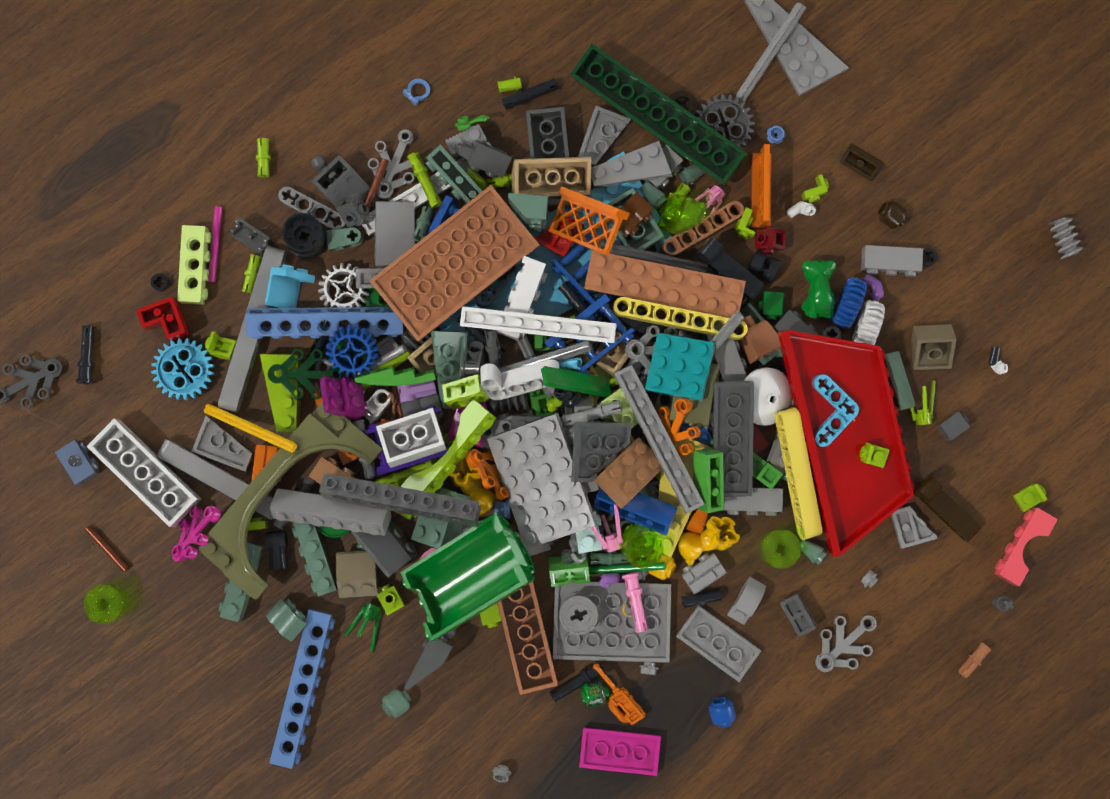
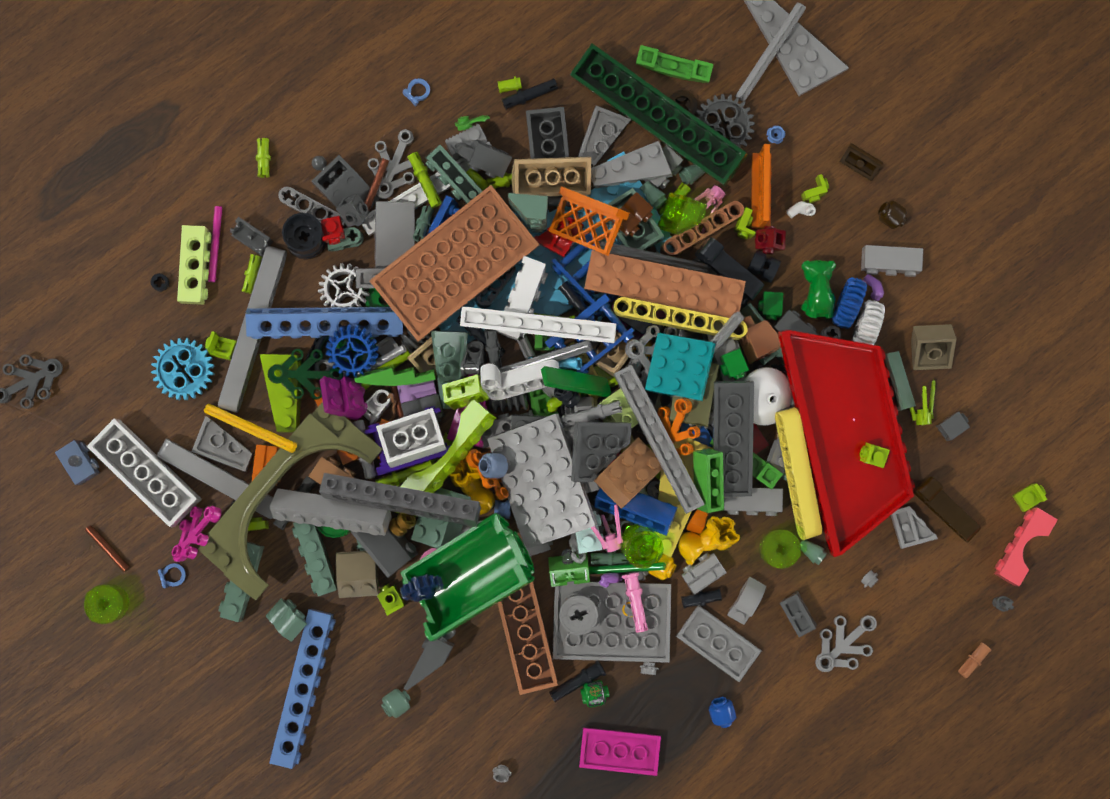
black pin [76,325,95,384] -> none
red brick [136,297,190,341] -> none
medium azure bracket [265,264,315,308] -> none
black piece [265,531,288,570] -> none
green plant [345,603,382,652] -> none
lime brick [480,603,502,628] -> none
orange piece [593,664,646,725] -> none
medium azure beam [812,374,859,447] -> none
black bush [922,248,938,267] -> none
arm [989,347,1008,374] -> none
light grey piece [1048,217,1083,260] -> none
none -> medium blue piece [158,563,186,588]
none -> red bracket [321,216,345,245]
none -> pearl gold wheel [389,513,416,537]
none -> dark blue gear [400,574,444,602]
none -> sand blue head [478,453,508,479]
none -> bright green slope [636,45,714,83]
none -> green brick [720,348,749,380]

